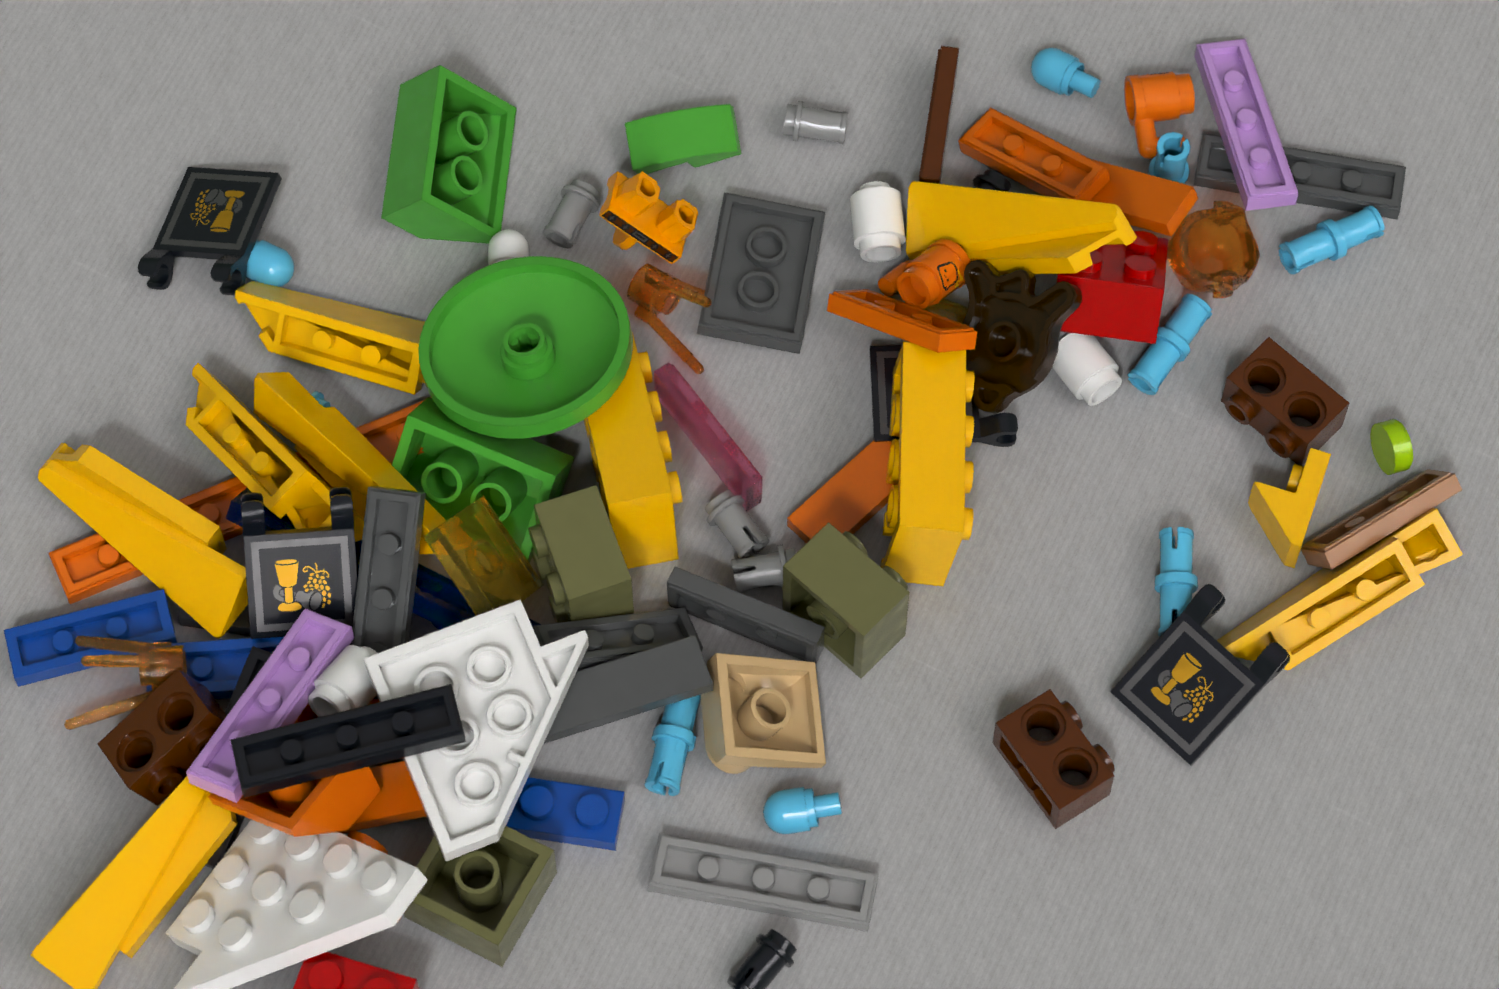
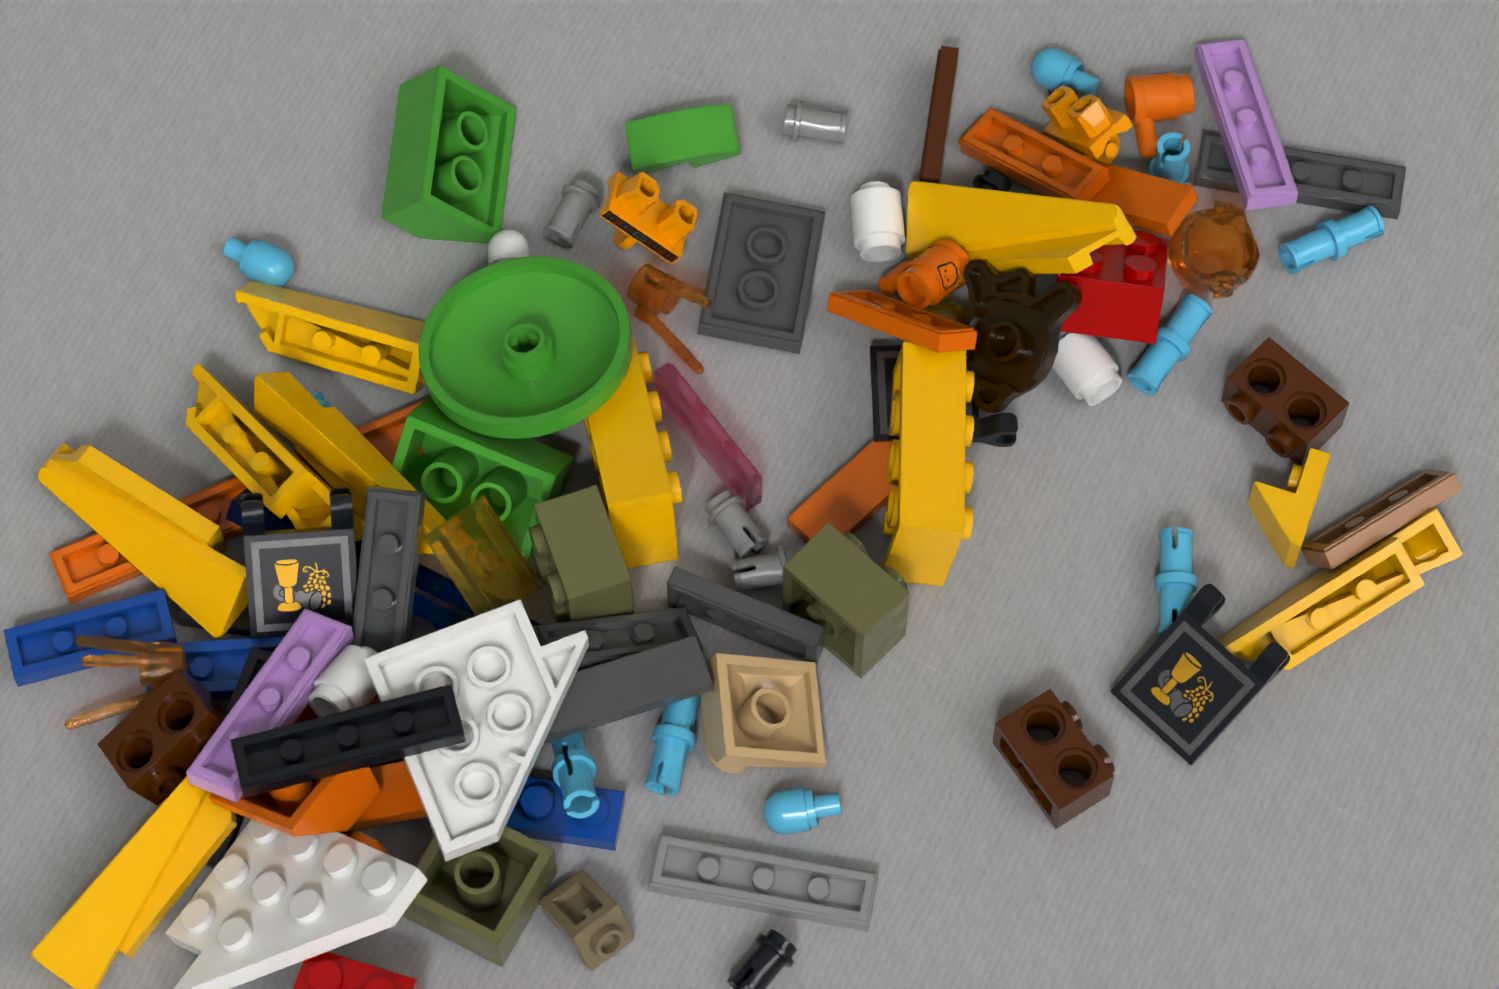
black flag [137,167,282,295] -> none
lime tile [1370,419,1413,475] -> none
none -> dark tan bracket [538,869,634,970]
none -> medium azure pin [550,731,599,819]
none -> light orange hips [1041,85,1133,164]

